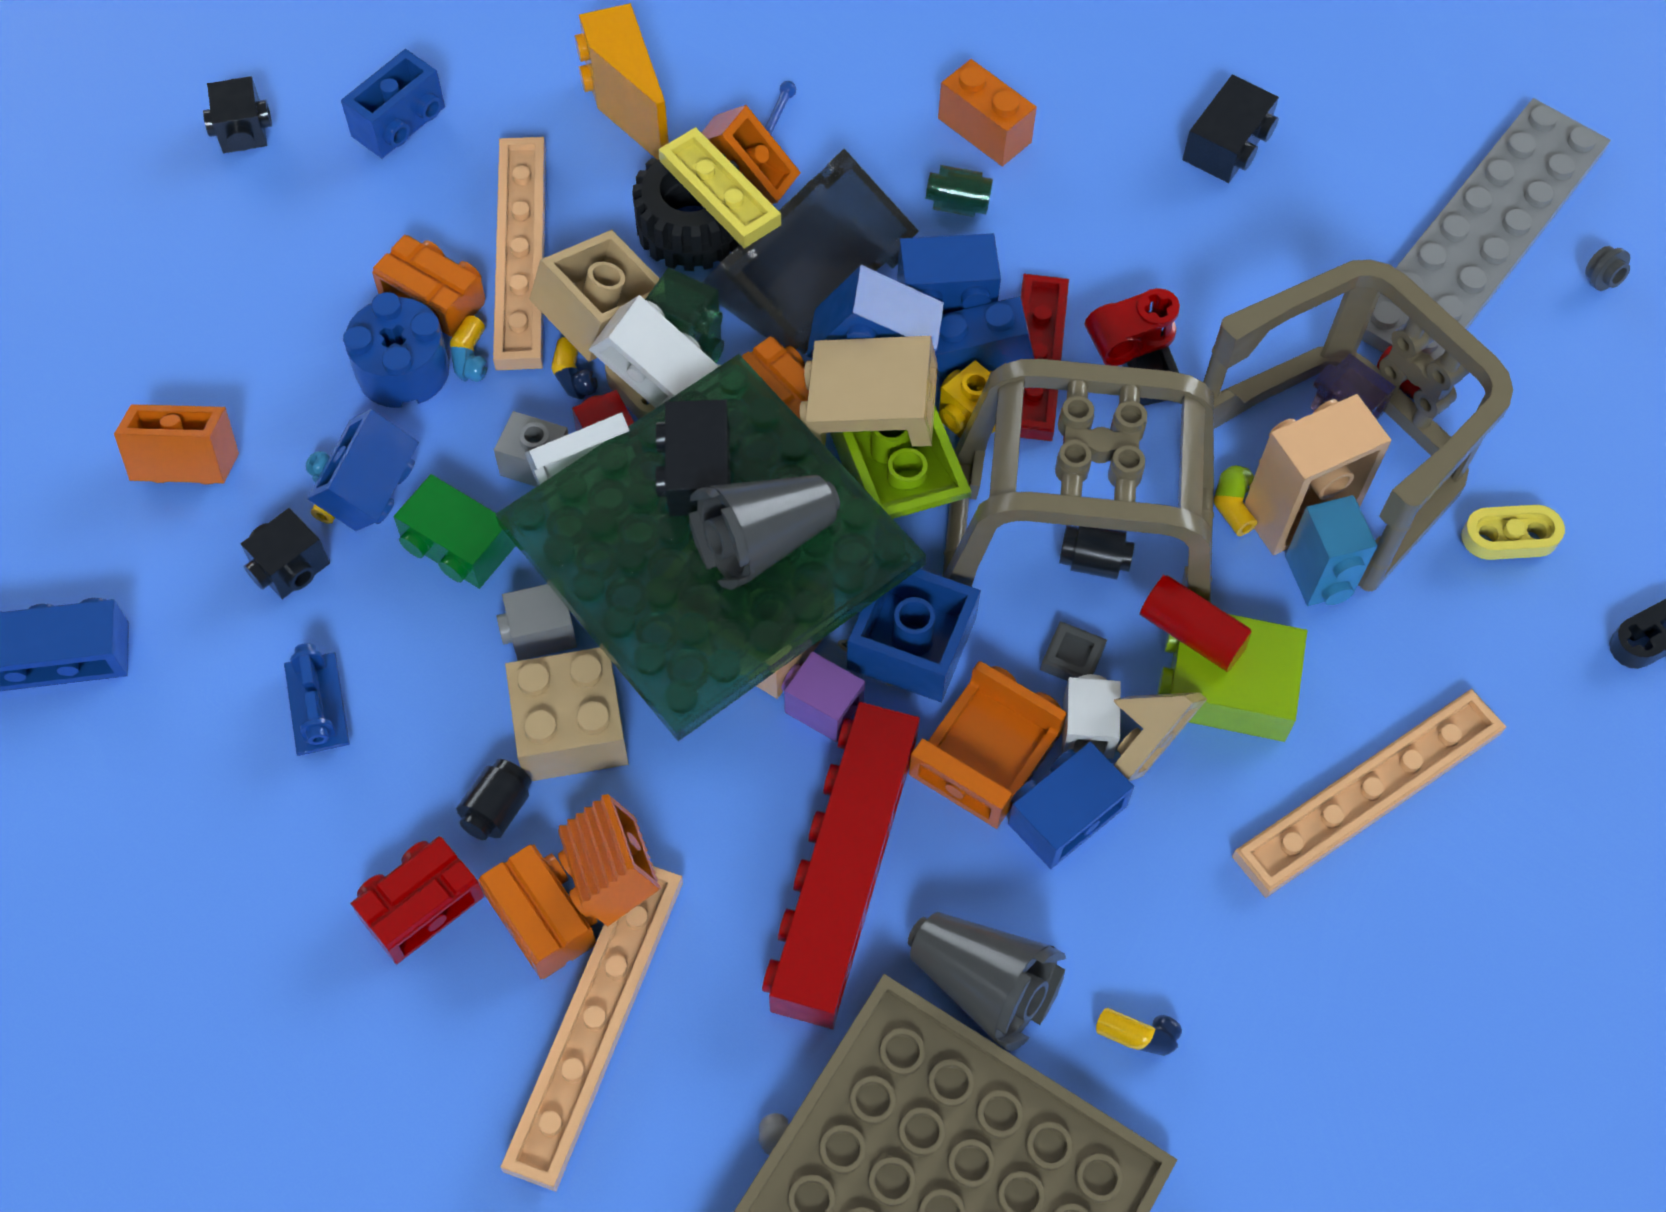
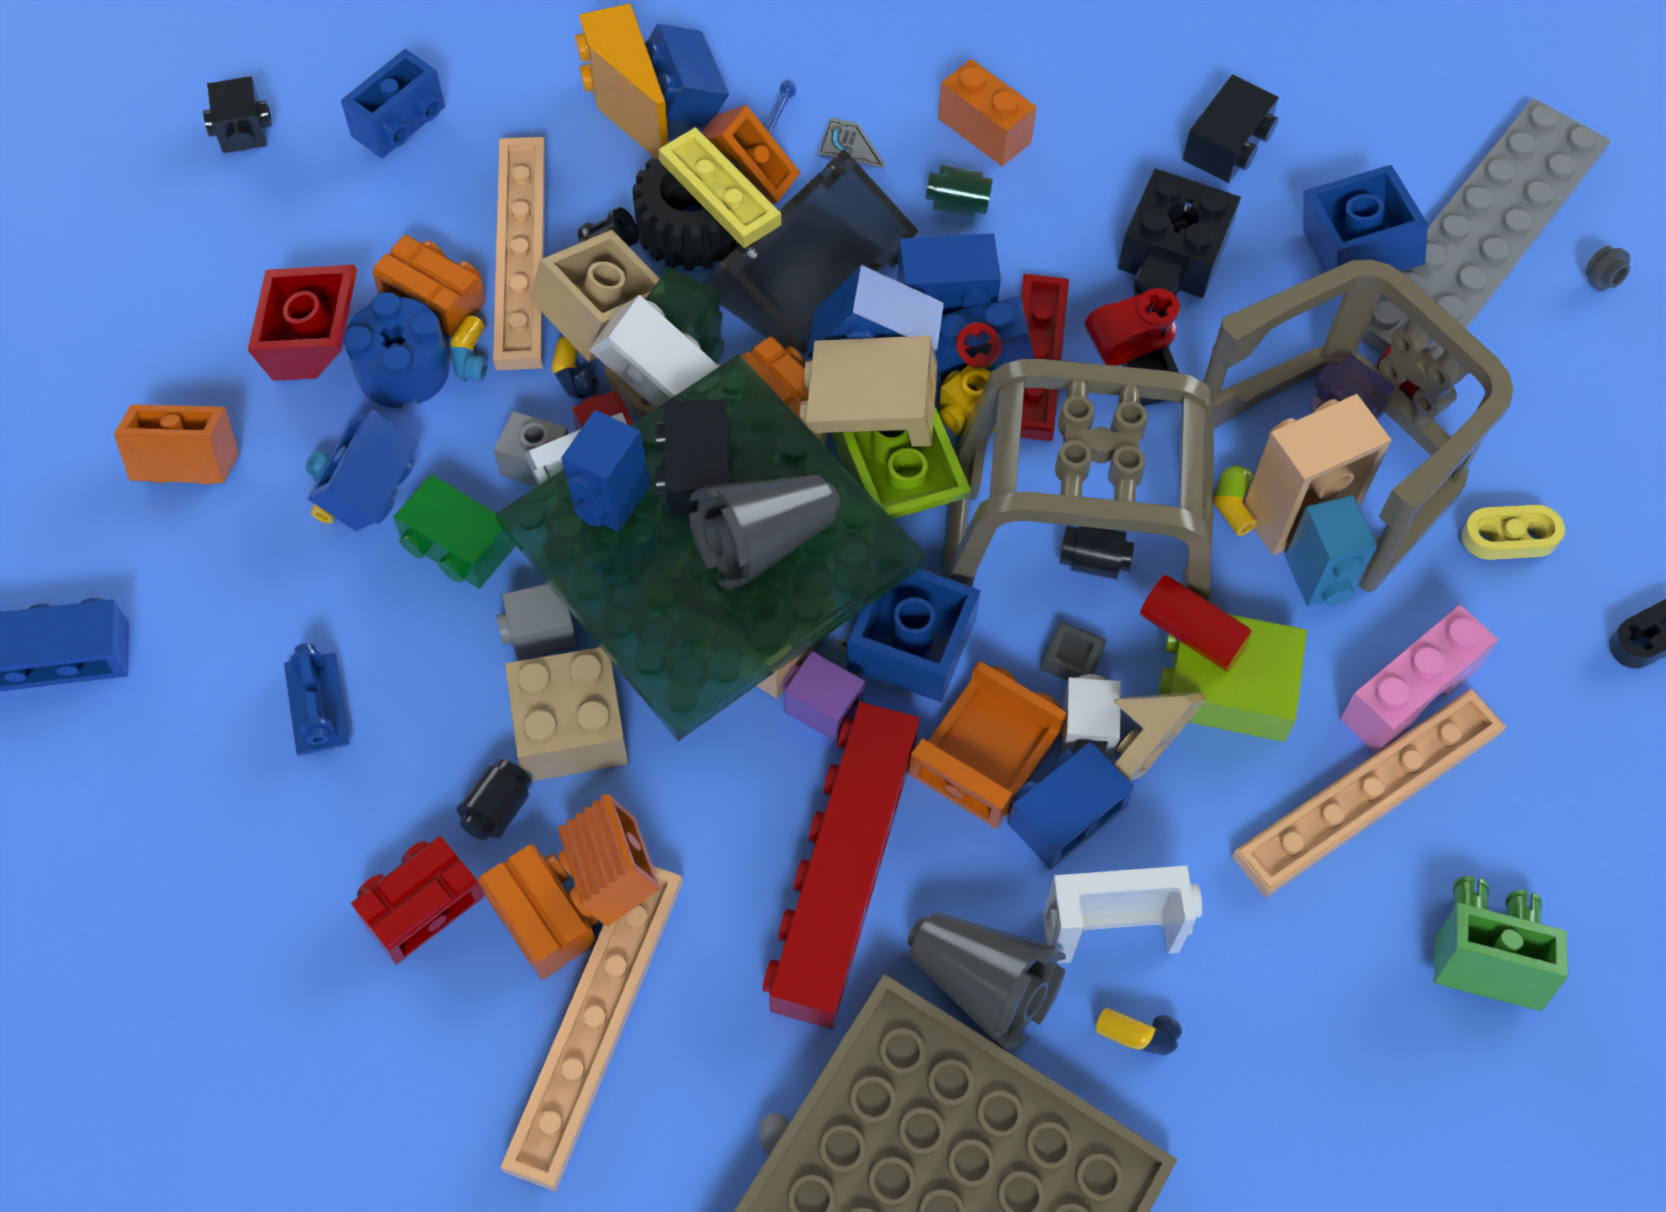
black brick [240,508,330,599] -> none
none -> red slope [248,264,357,381]
none -> blue brick [561,410,650,532]
none -> black bush [577,207,639,247]
none -> blue brick [645,23,729,125]
none -> light grey sticker [819,118,885,167]
none -> red bush [956,322,1002,368]
none -> white panel [1043,865,1202,964]
none -> black brick [1117,168,1241,307]
none -> blue brick [1303,164,1428,272]
none -> bright pink arch [1340,605,1499,753]
none -> bright green brick [1433,876,1568,1012]

